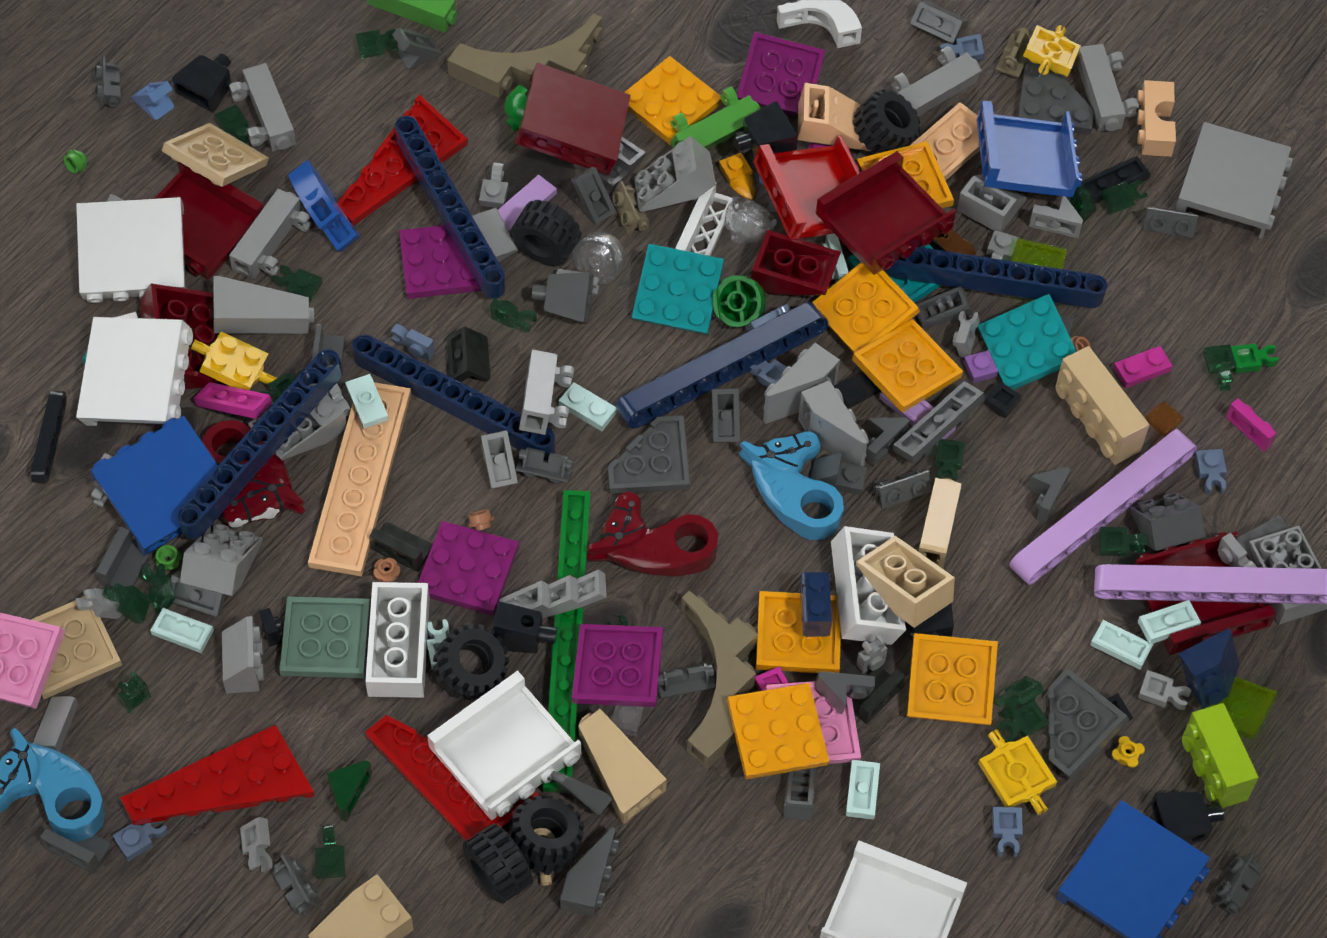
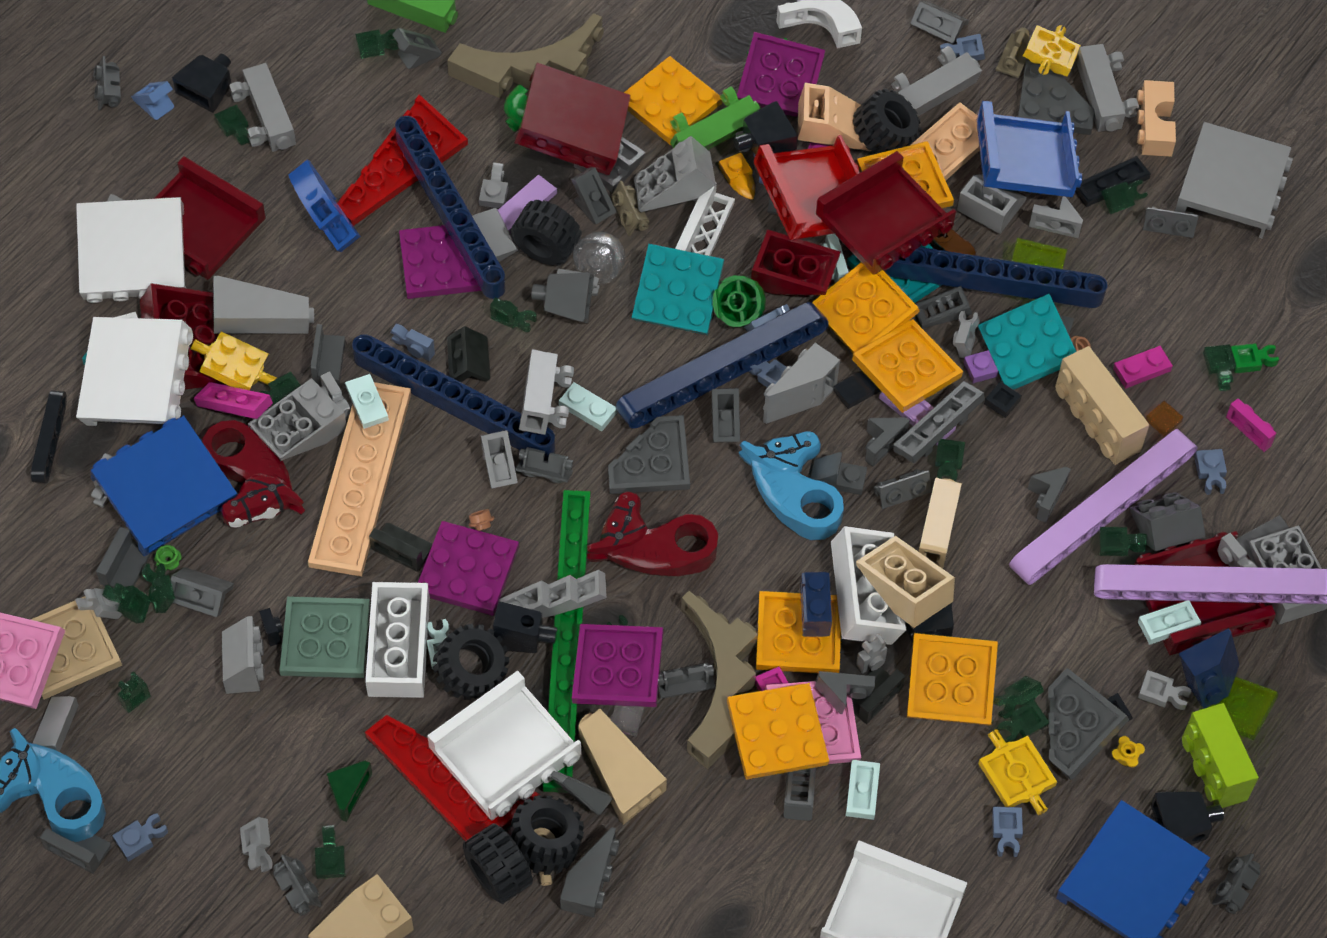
bright green plate [64,150,87,174] -> none
red wing [120,725,314,826] -> none
light aqua plate [150,608,214,654] -> none
tan plate [162,123,269,187] -> none
dark blue beam [177,349,343,539] -> none
light grey slope [180,524,263,596] -> none
light grey brick [229,189,312,280] -> none
clear green plate [273,265,322,302] -> none
nougat plate [373,558,400,582] -> none
clear cylinder [725,196,777,245] -> none
light grey slope [798,380,869,467] -> none
light grey plate [986,230,1019,261] -> none
clear green plate [1069,181,1097,224] -> none
light aqua plate [1090,620,1153,670] -> none

